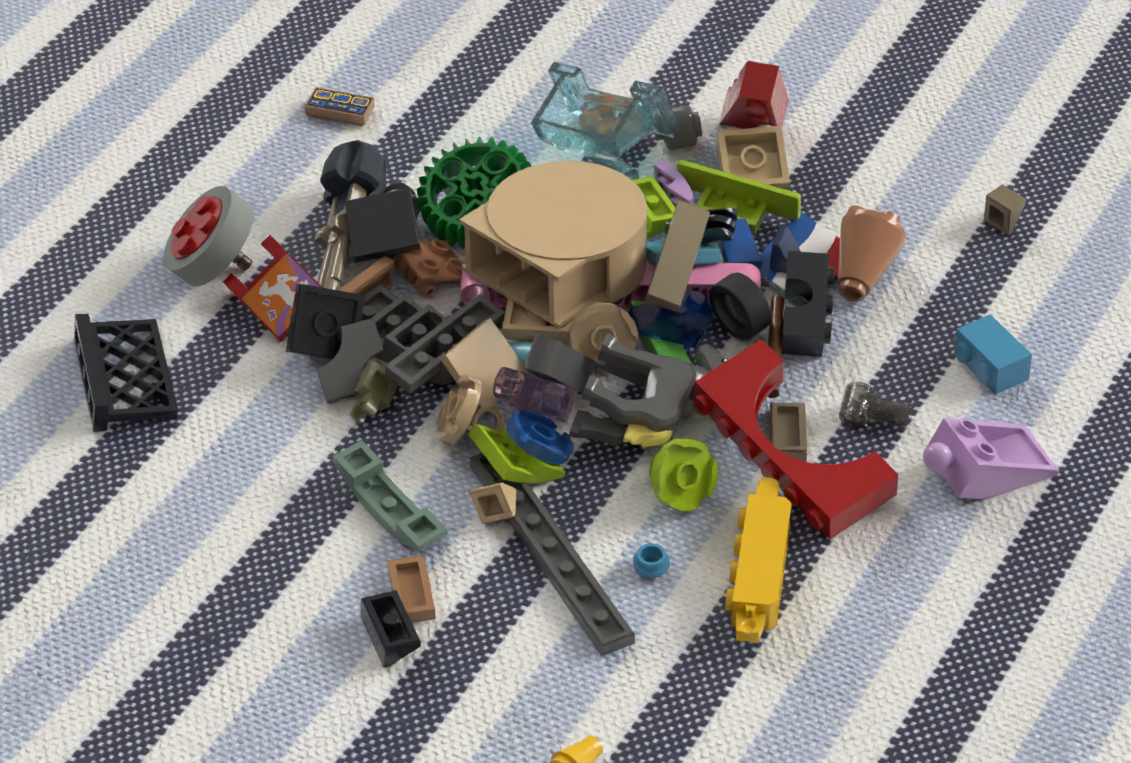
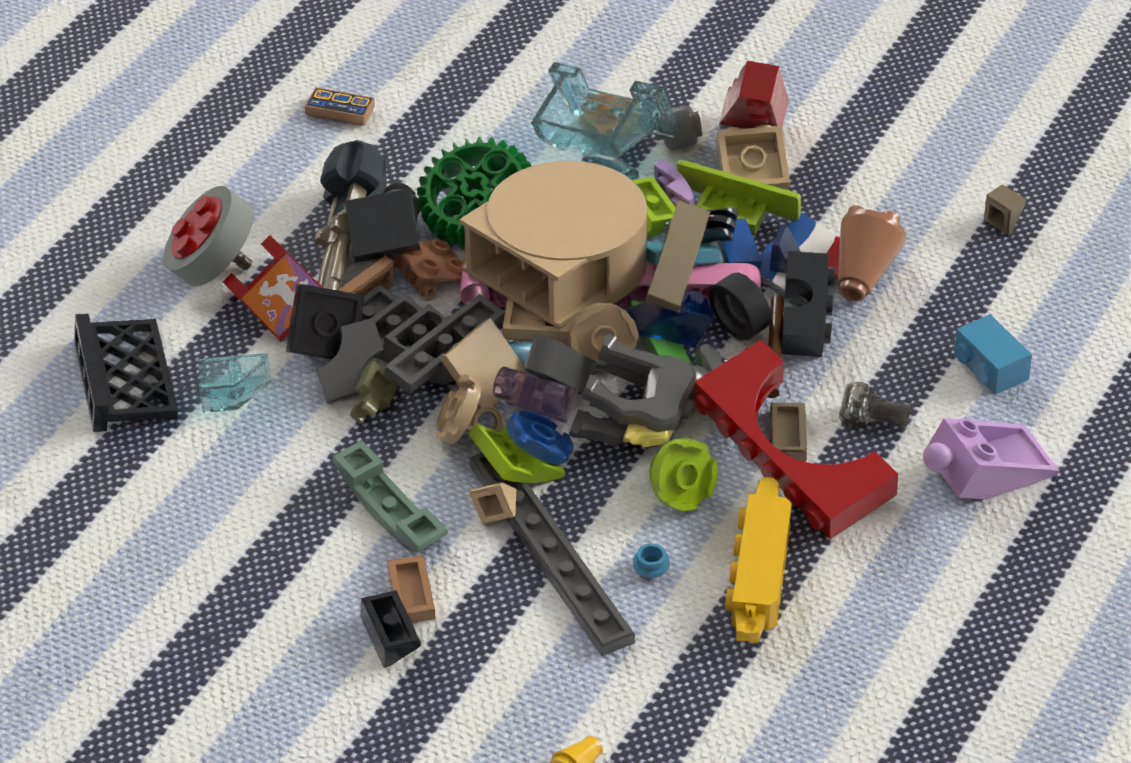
none -> clear light blue slope [198,353,271,413]

